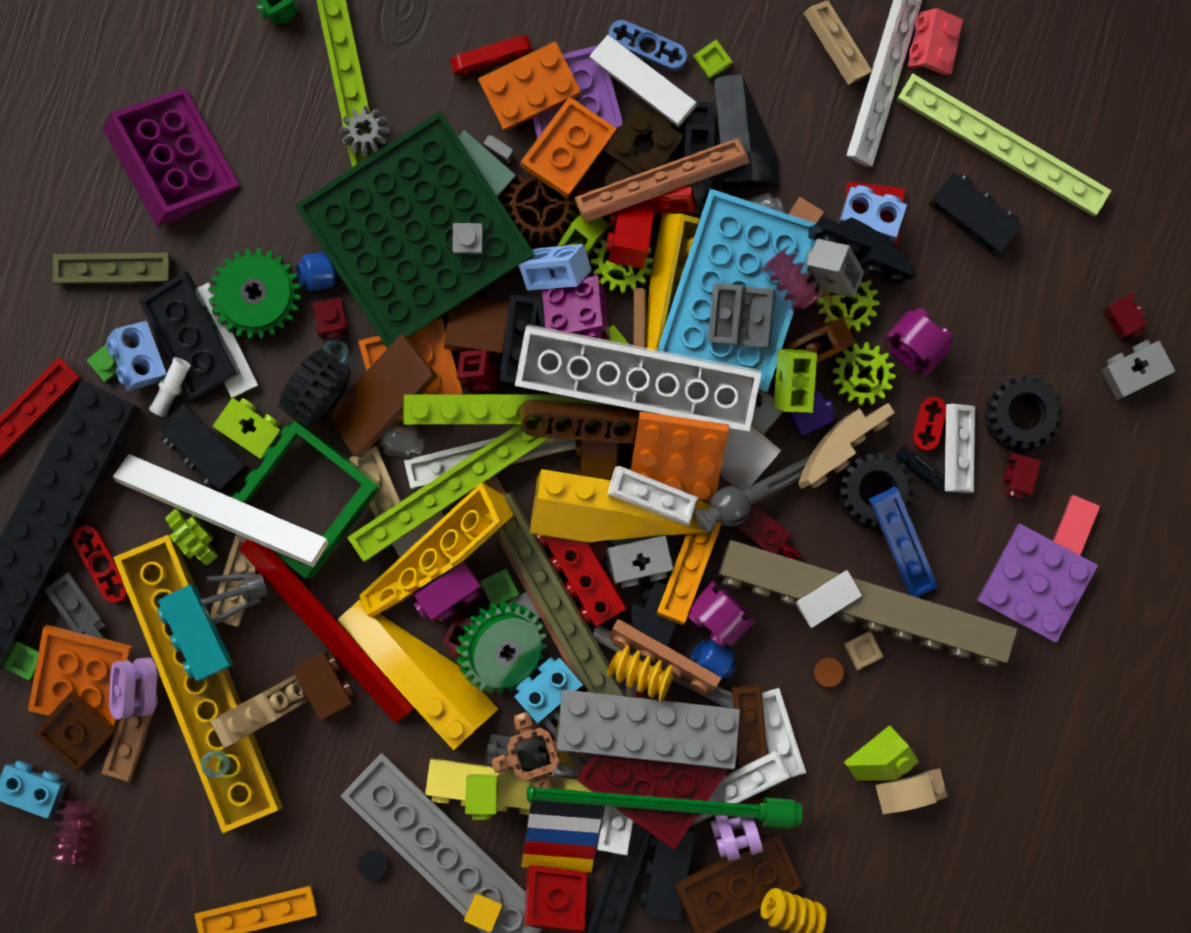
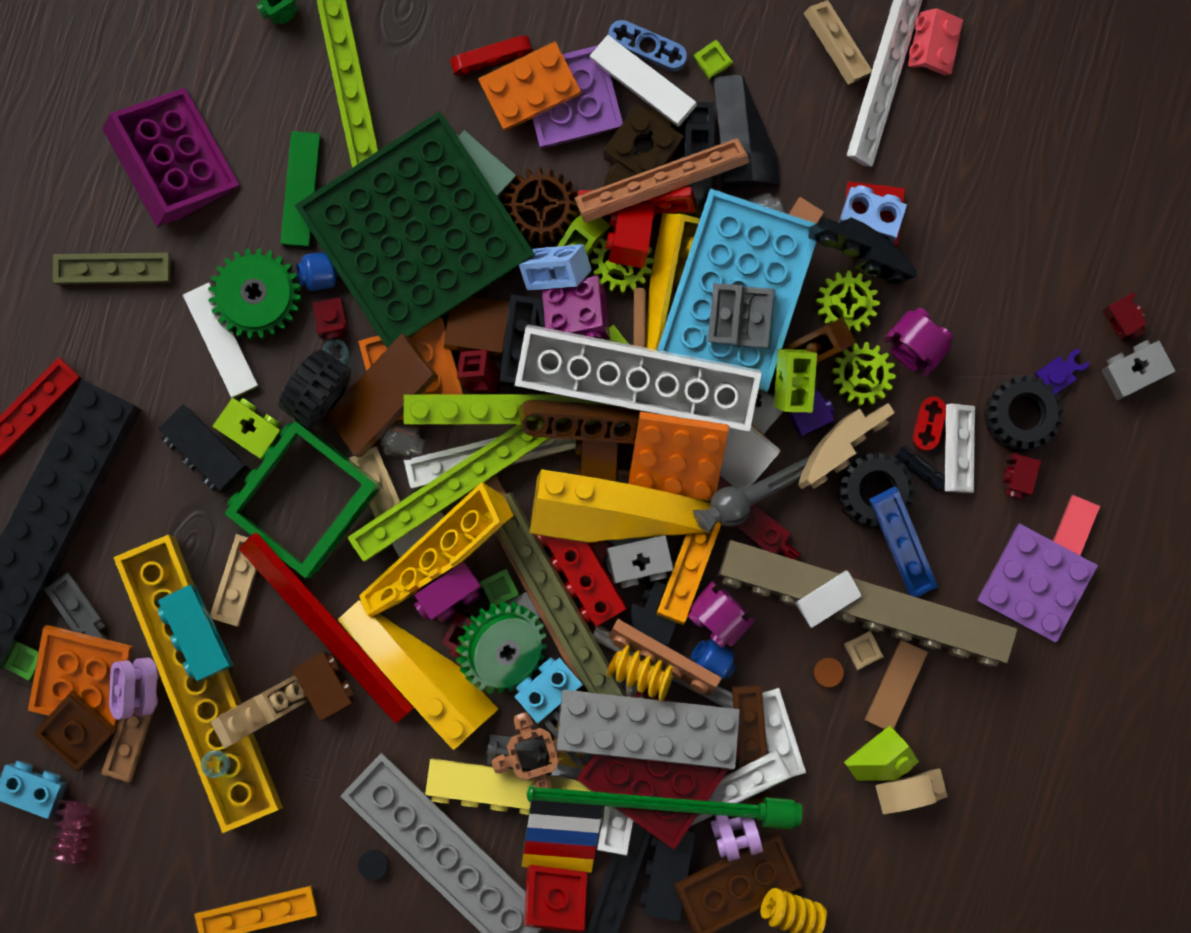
red beam [73,526,128,603] -> none
bright green plate [86,344,117,383] -> none
light blue brick [106,321,167,391] -> none
white tile [113,454,329,567] -> none
black tile [138,271,241,401] -> none
white pin [149,357,191,417] -> none
lime gear [165,509,218,565] -> none
dark grey plant [200,571,267,625] -> none
light grey gear [340,106,390,157] -> none
light grey plate [453,223,483,255] -> none
yellow tile [464,892,503,933] -> none
lime brick [465,774,499,820] -> none
light grey tile [483,135,514,165] -> none
orange plate [520,96,617,199] -> none
white tile [607,466,698,526] -> none
clear pink piece [762,245,826,310] -> none
light grey brick [806,239,864,298] -> none
yellowish green plate [897,74,1111,217] -> none
black brick [928,172,1022,257] -> none
none -> green tile [280,131,321,248]
none -> medium nougat tile [864,640,928,729]
none -> dark purple plate [1034,349,1090,394]

